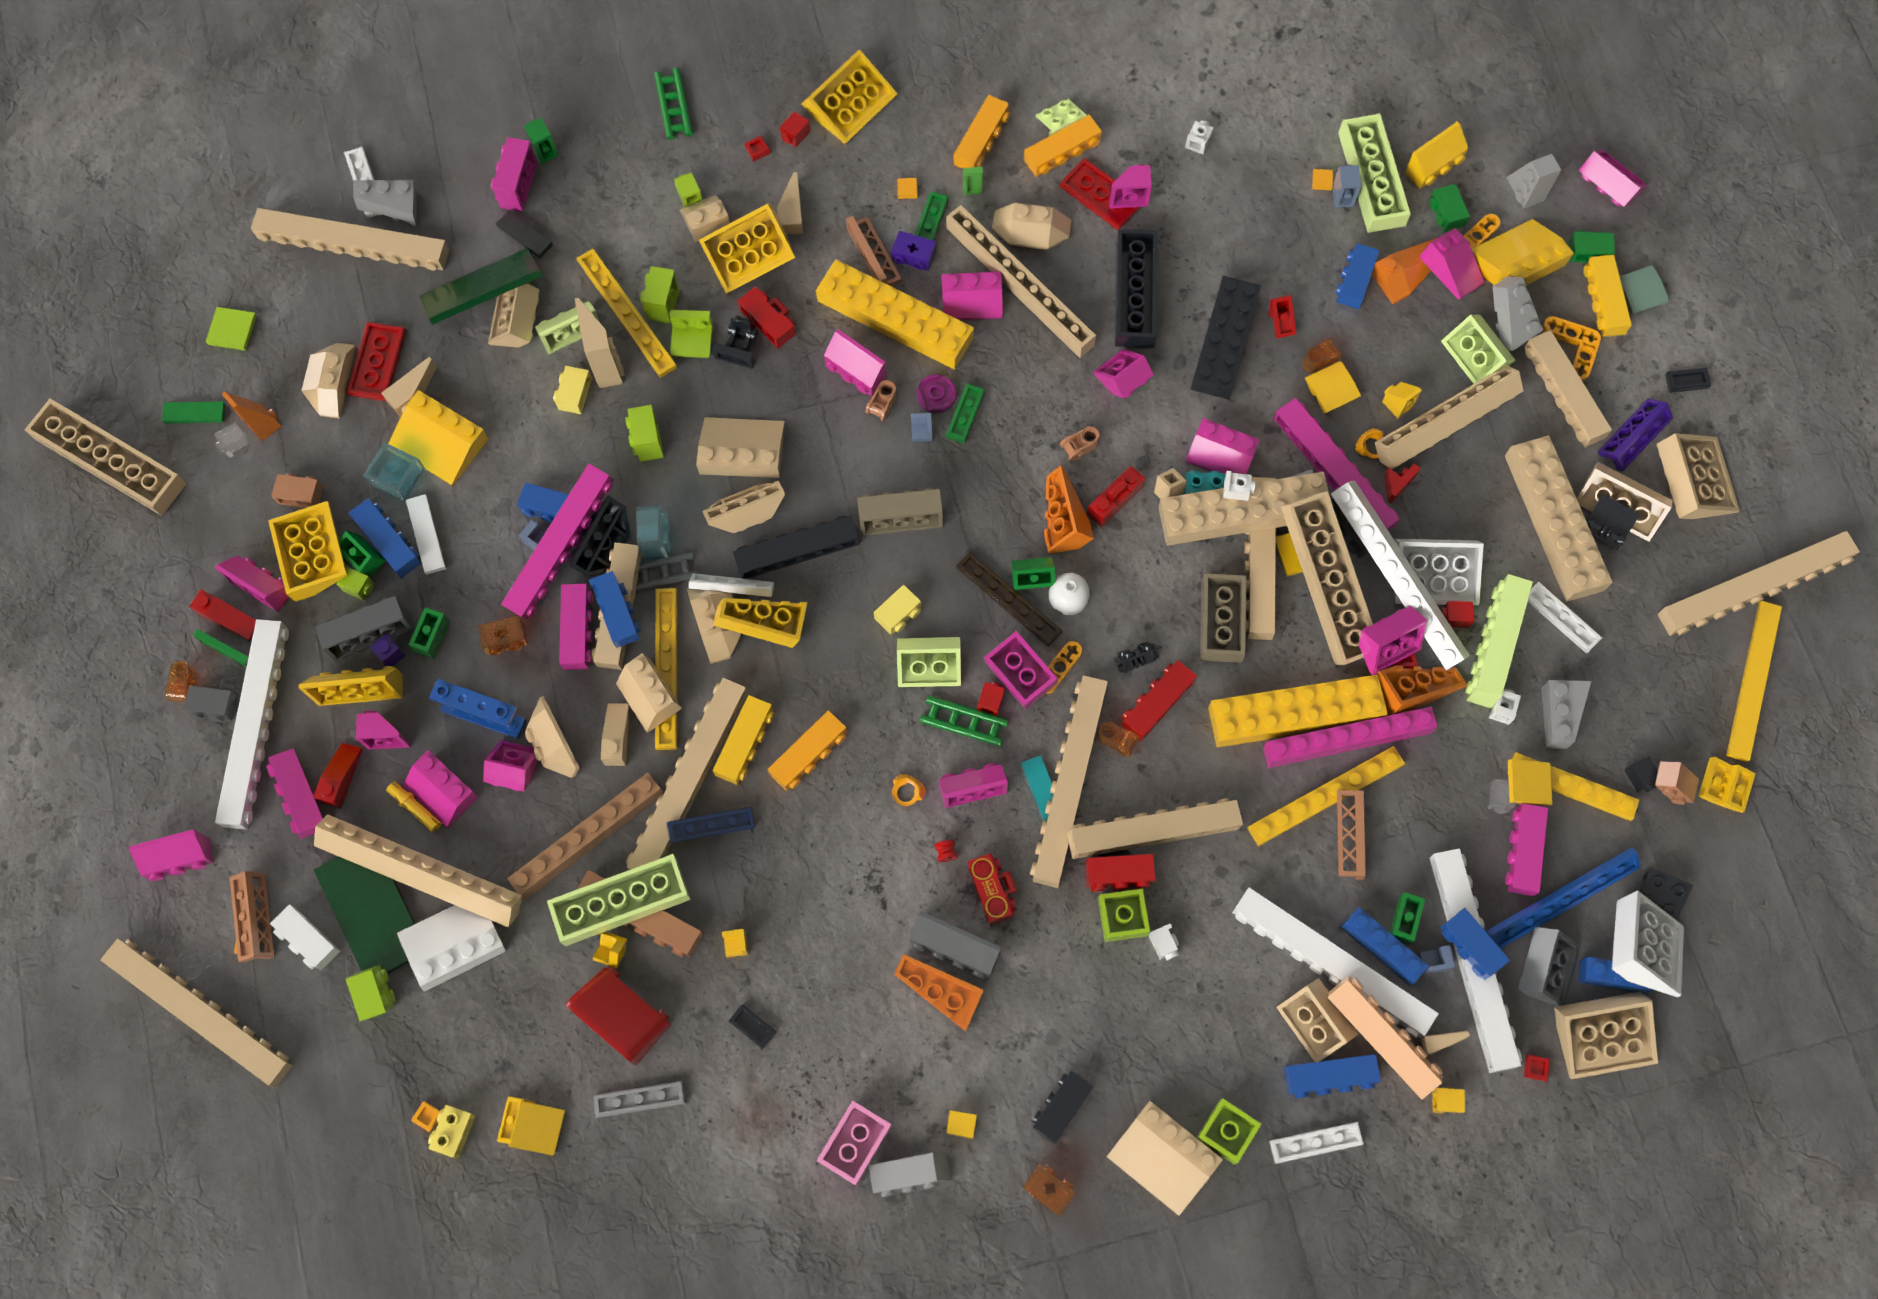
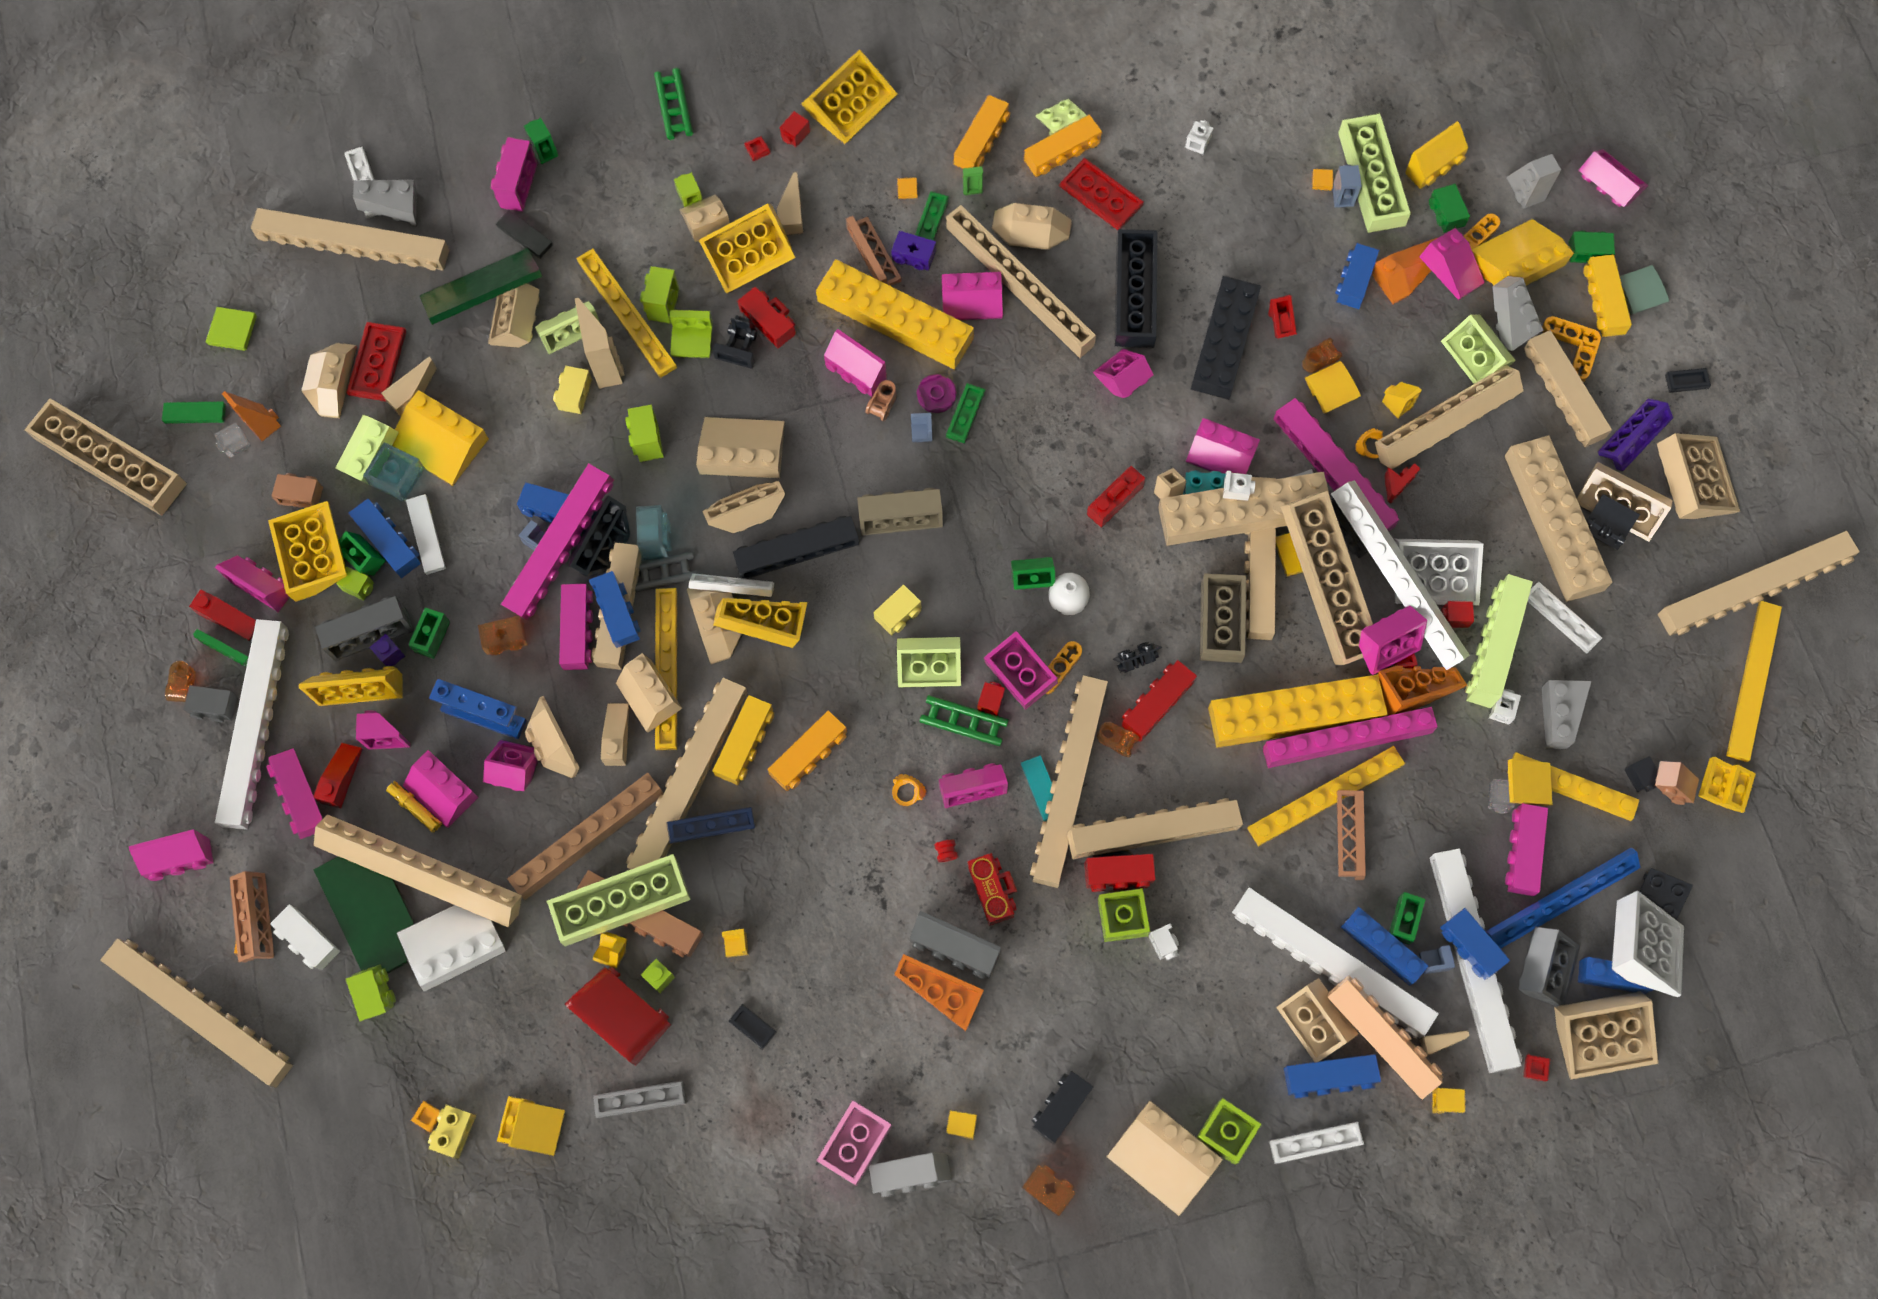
dark brown tile [956,552,1063,647] -> none
orange wedge [1044,466,1094,554] -> none
nougat piece [1059,426,1099,462] -> none
dark pink slope [1109,164,1152,208] -> none
none -> yellowish green slope [336,415,399,486]
none -> lime brick [641,959,675,993]

